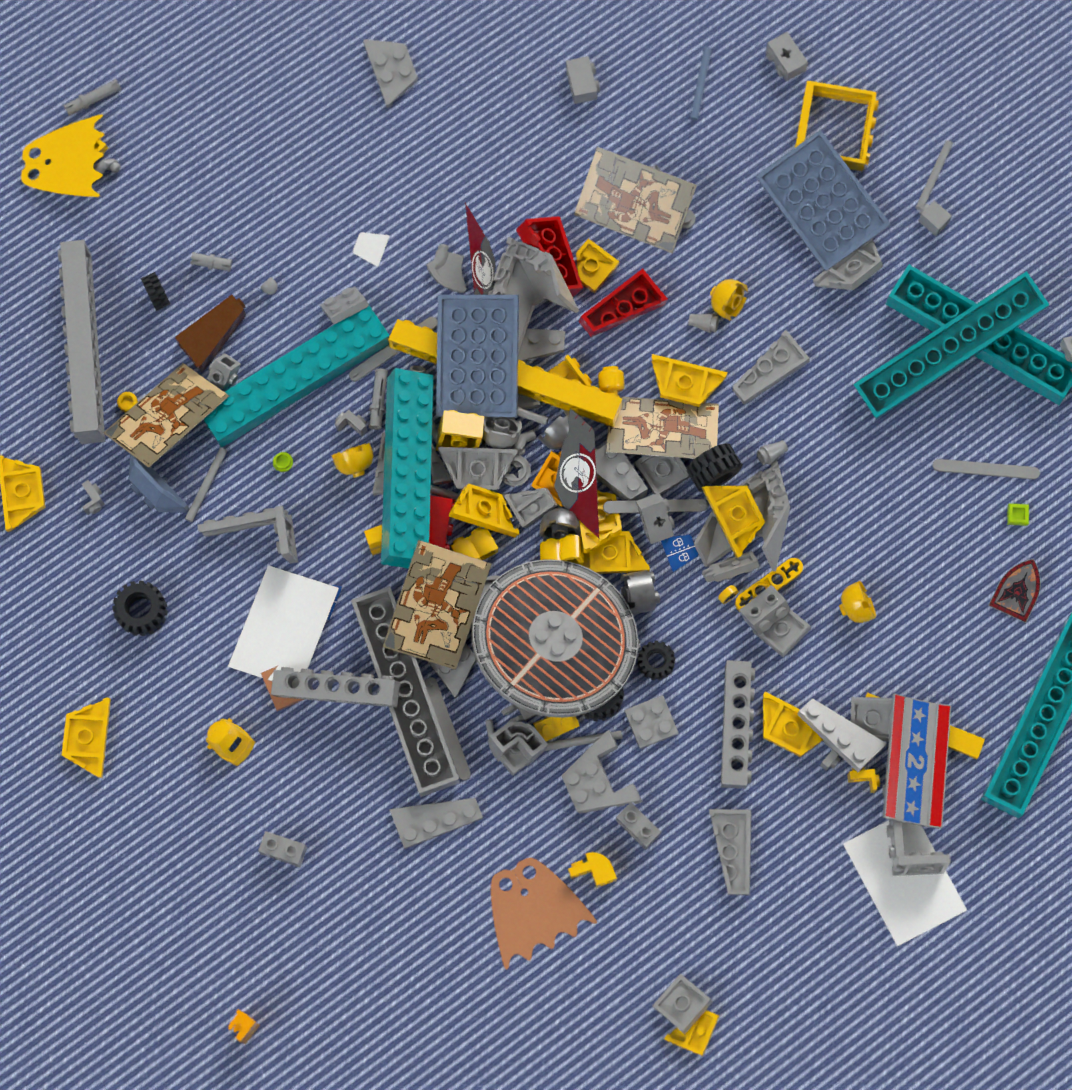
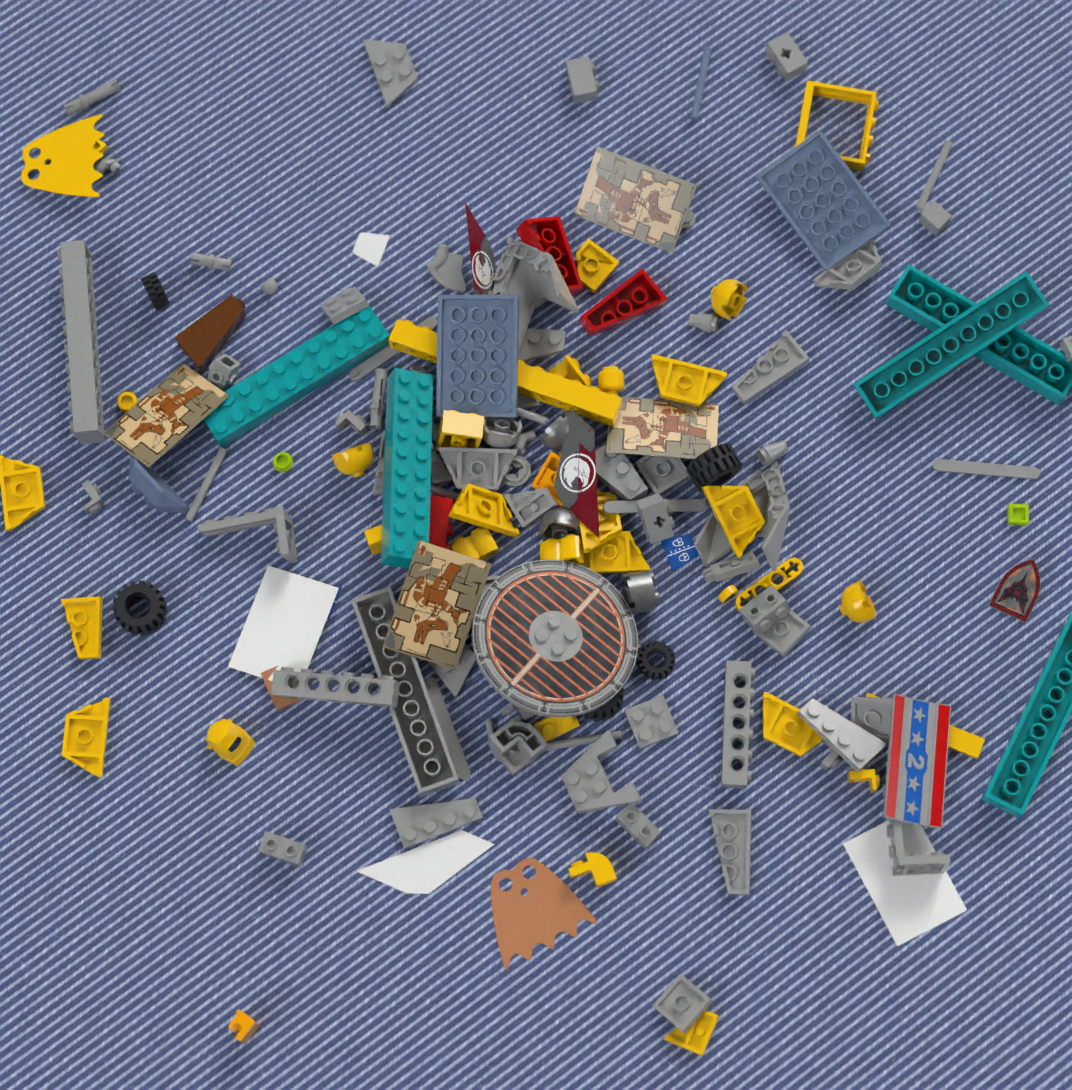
none -> yellow wing [61,597,103,660]
none -> white sticker [357,830,494,894]

